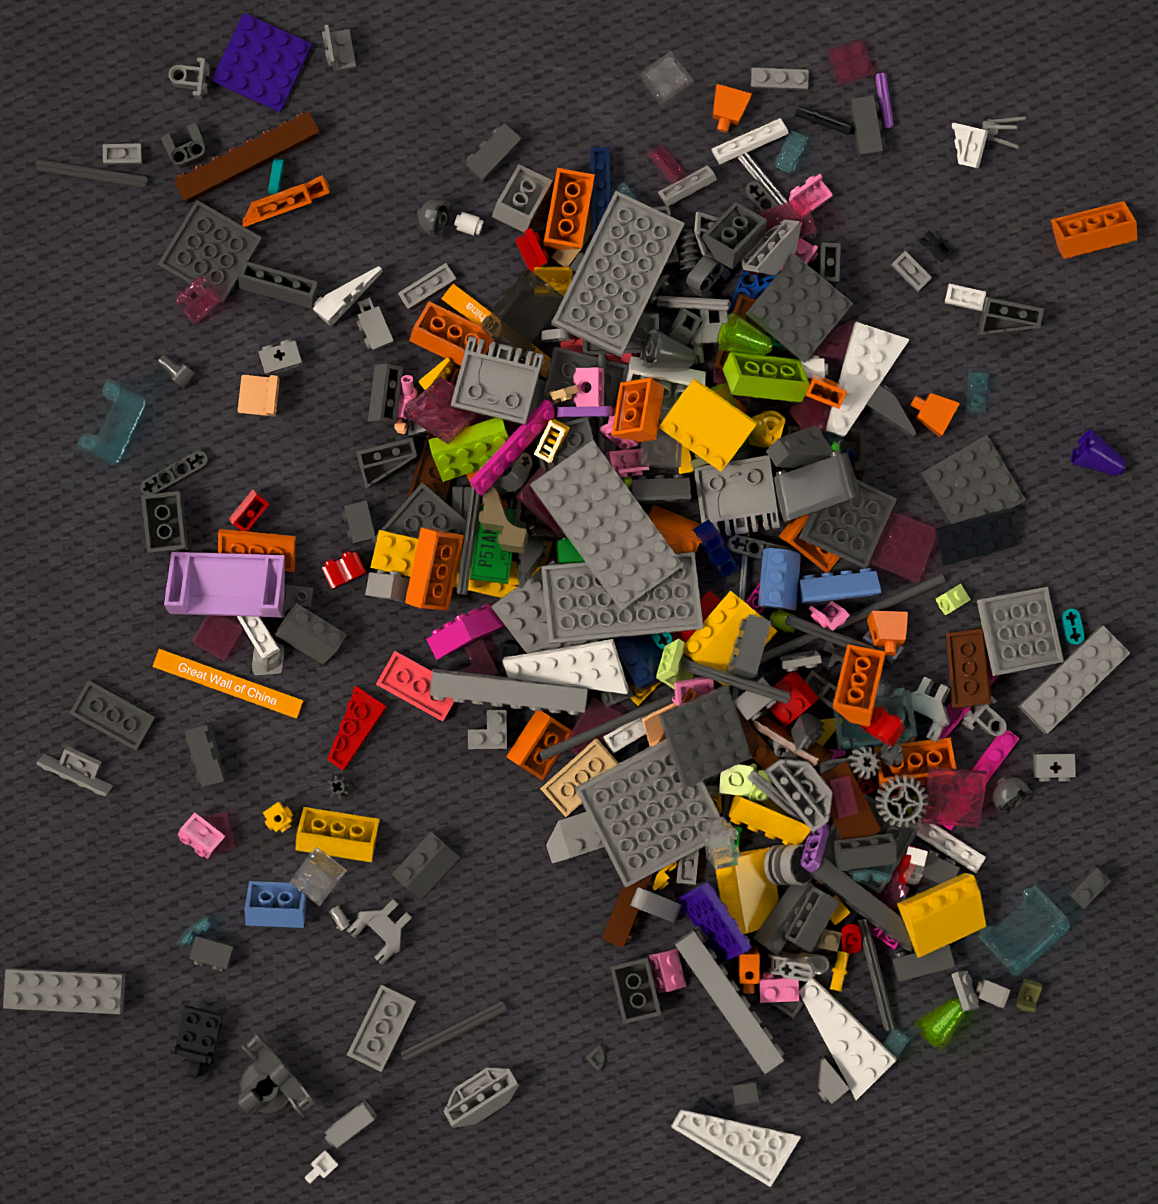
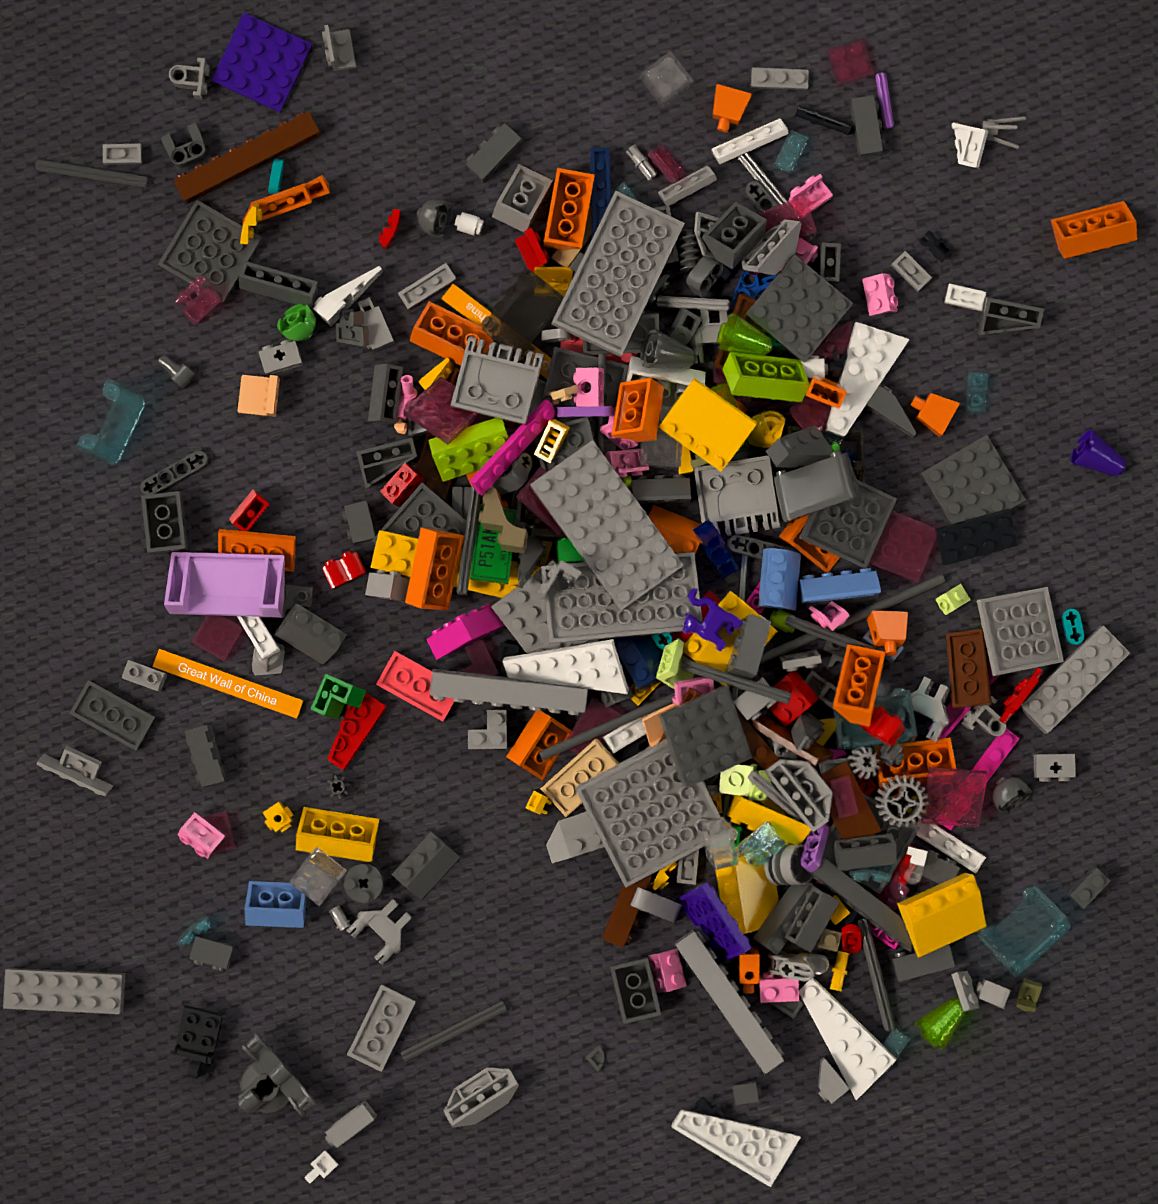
none -> light grey brick [122,660,167,692]
none -> yellow slope [240,203,262,244]
none -> bright green cylinder [277,304,316,341]
none -> green brick [311,674,366,720]
none -> dark grey plate [336,309,369,346]
none -> dark grey brick [344,863,384,903]
none -> red slope [379,209,401,250]
none -> red brick [380,463,427,507]
none -> yellow tile [526,791,552,815]
none -> light grey bracket [537,560,581,600]
none -> light grey axle [626,145,657,180]
none -> dark purple animal [682,588,743,652]
none -> clear light blue bracket [738,821,786,867]
none -> black plate [828,347,847,382]
none -> bright pink bracket [862,273,898,316]
none -> red plate [999,668,1044,724]

